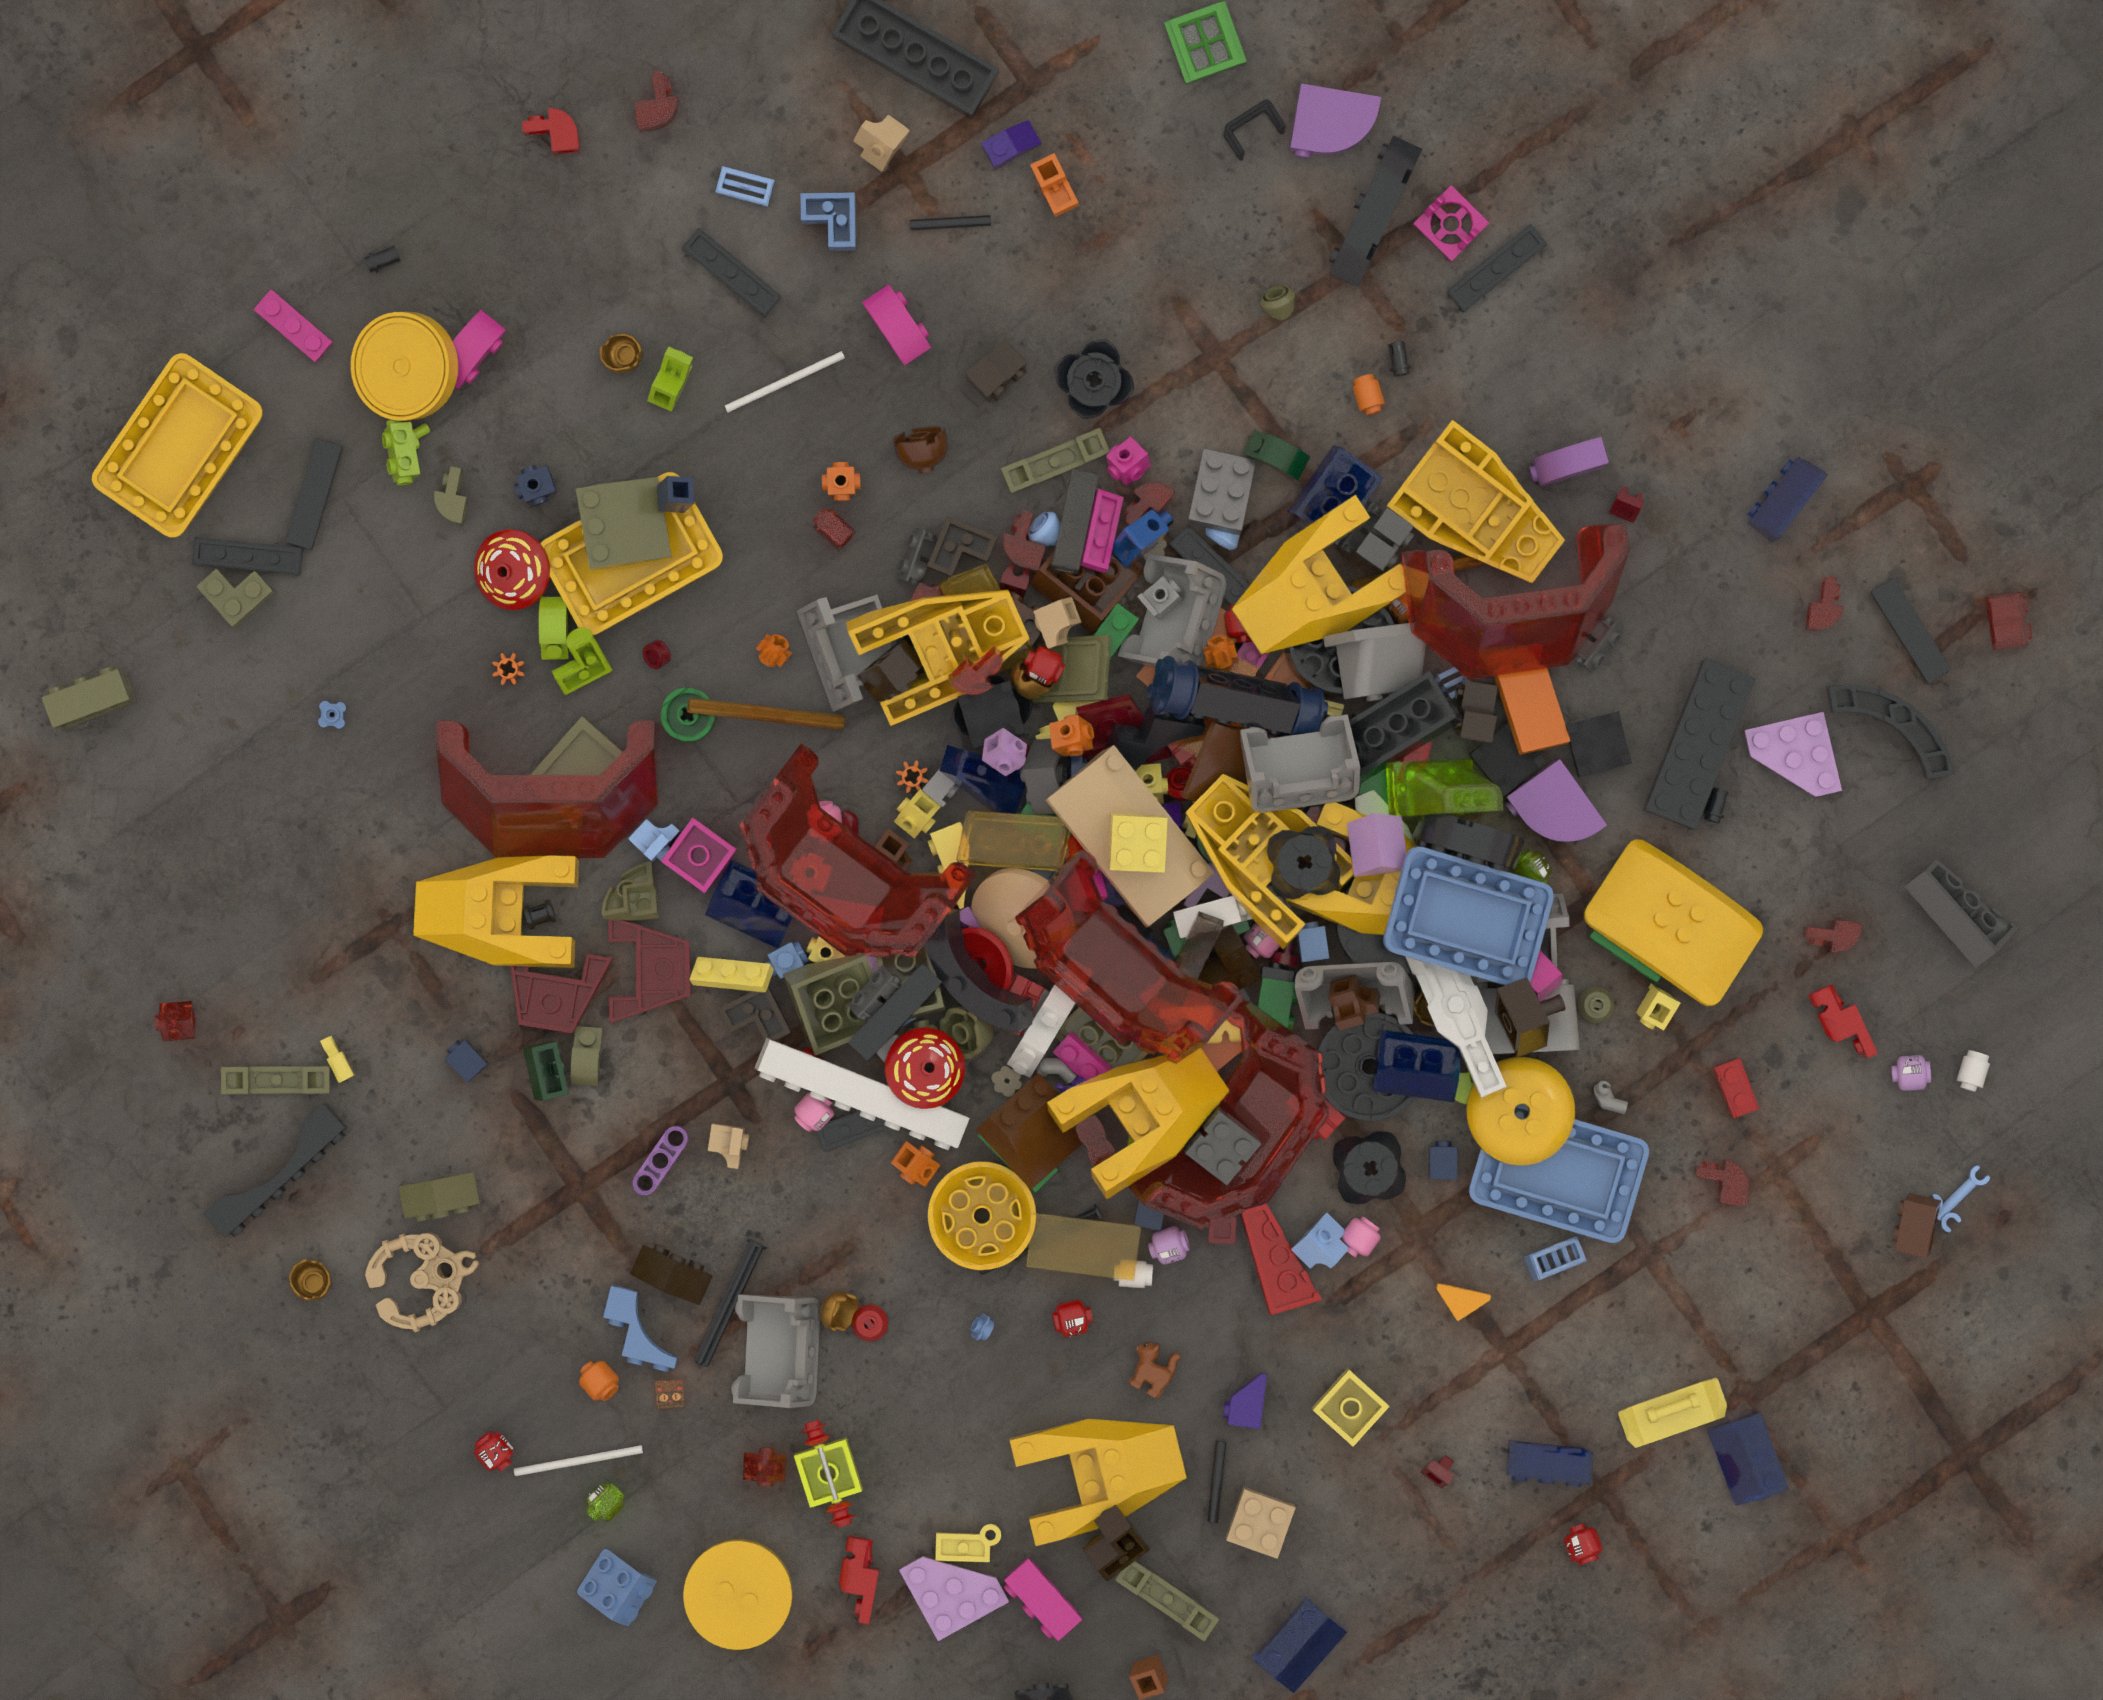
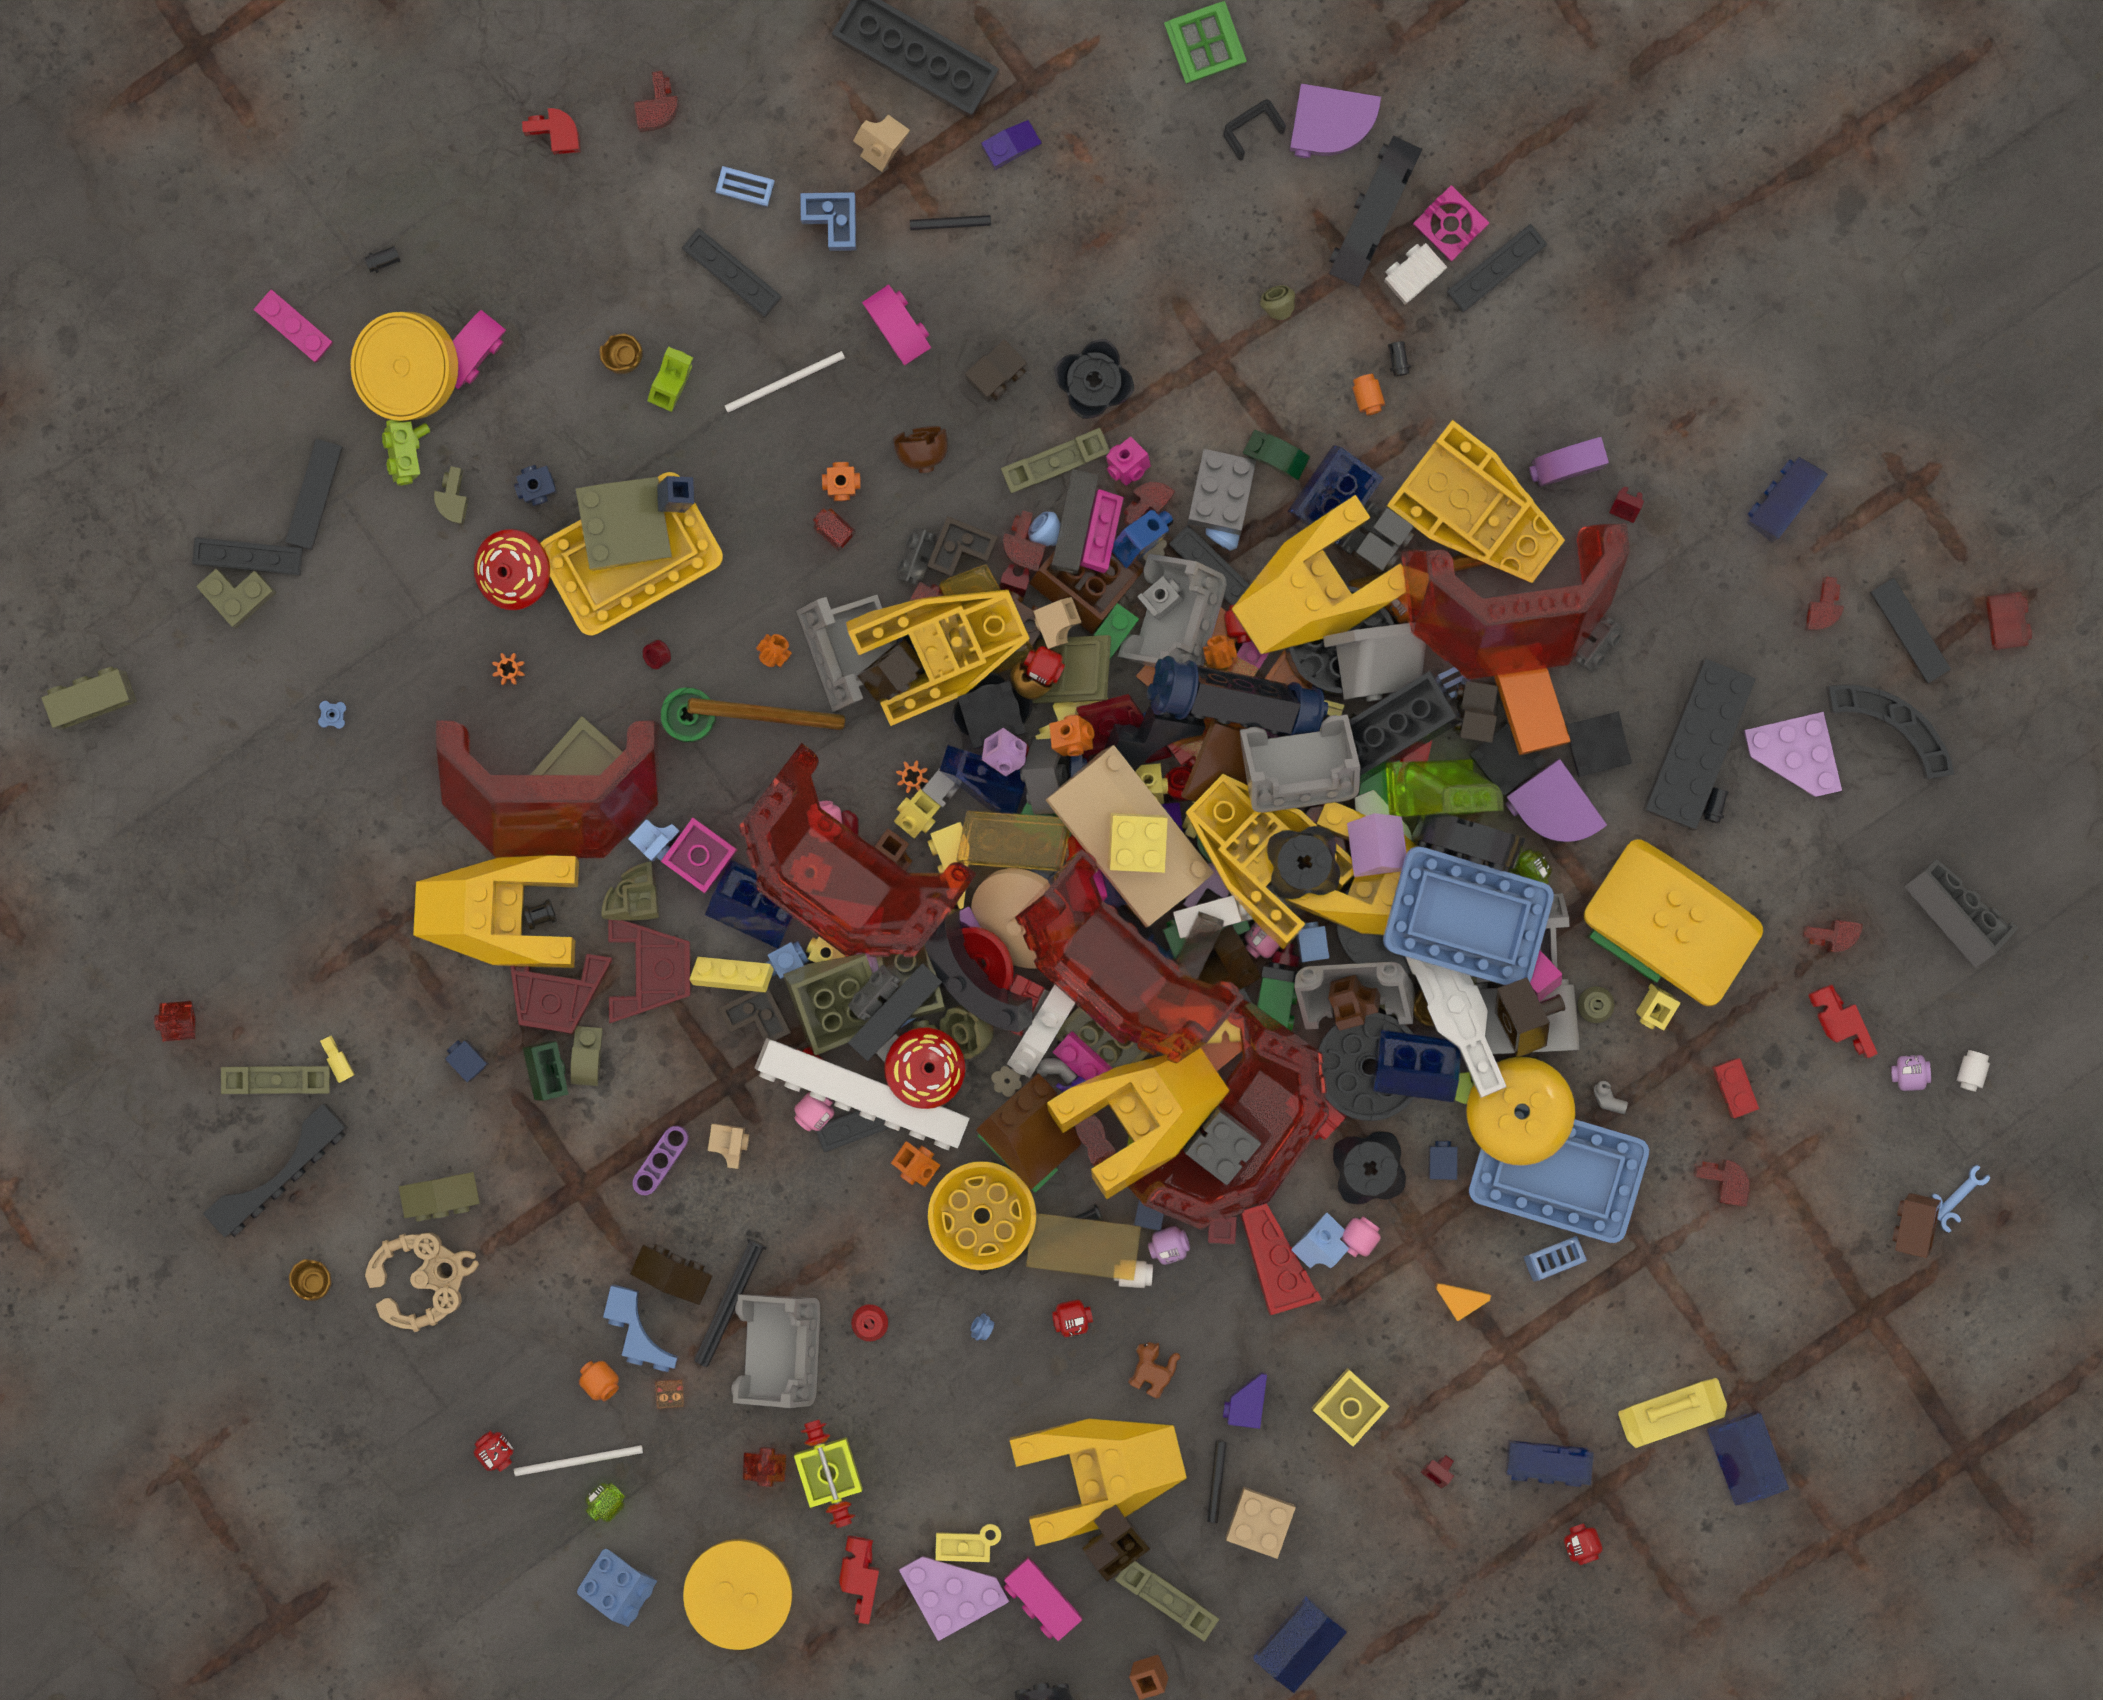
yellow wedge [92,353,263,538] -> none
lime brick [539,597,569,660] -> none
lime brick [552,627,613,695] -> none
pearl gold hair [819,1291,859,1332] -> none
clear red brick [948,645,1004,695] -> none
orange brick [1030,153,1079,217] -> none
none -> white brick [1384,243,1447,305]

